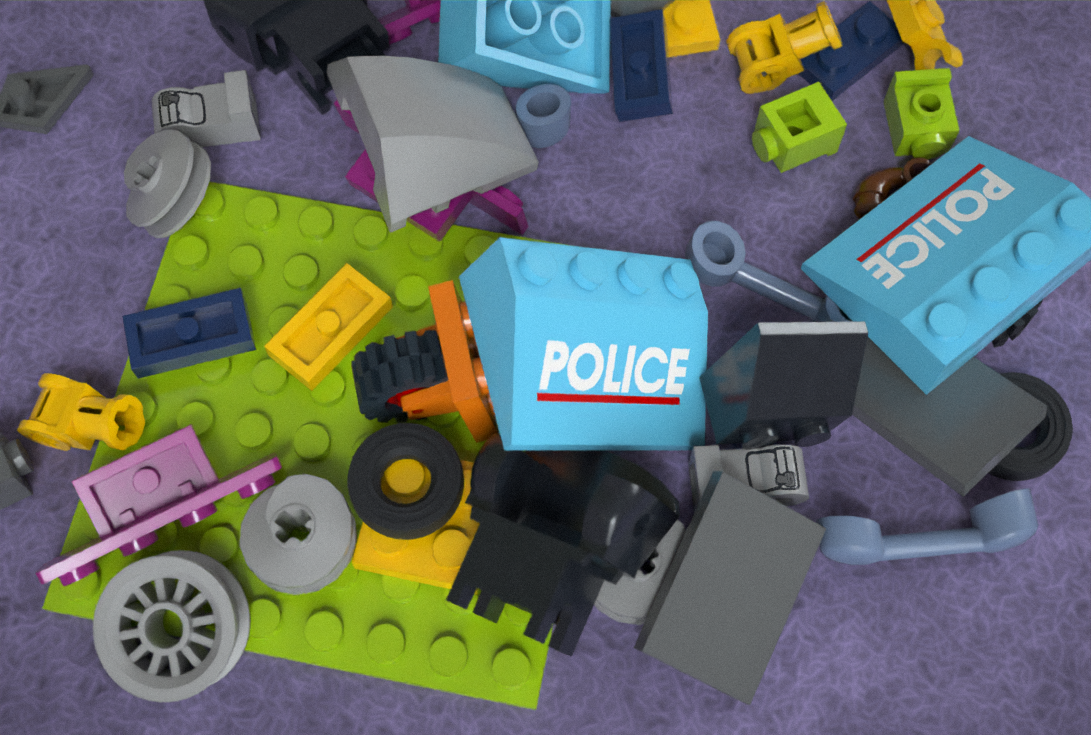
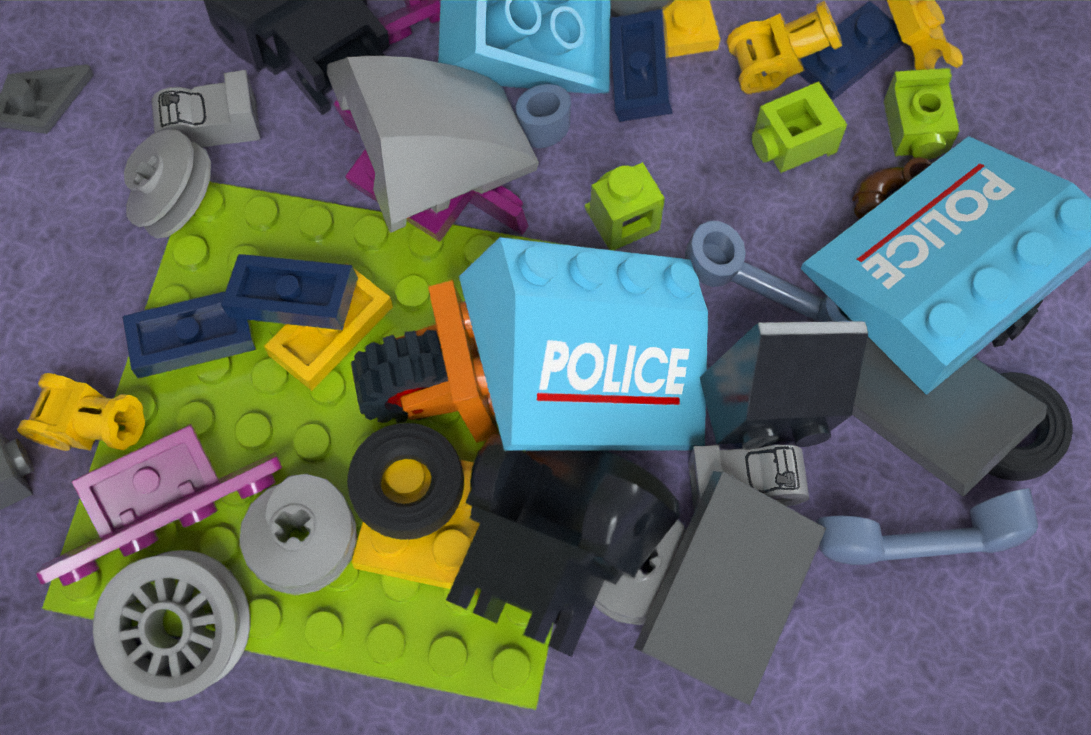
none -> dark blue plate [221,254,358,330]
none -> lime brick [585,162,665,251]

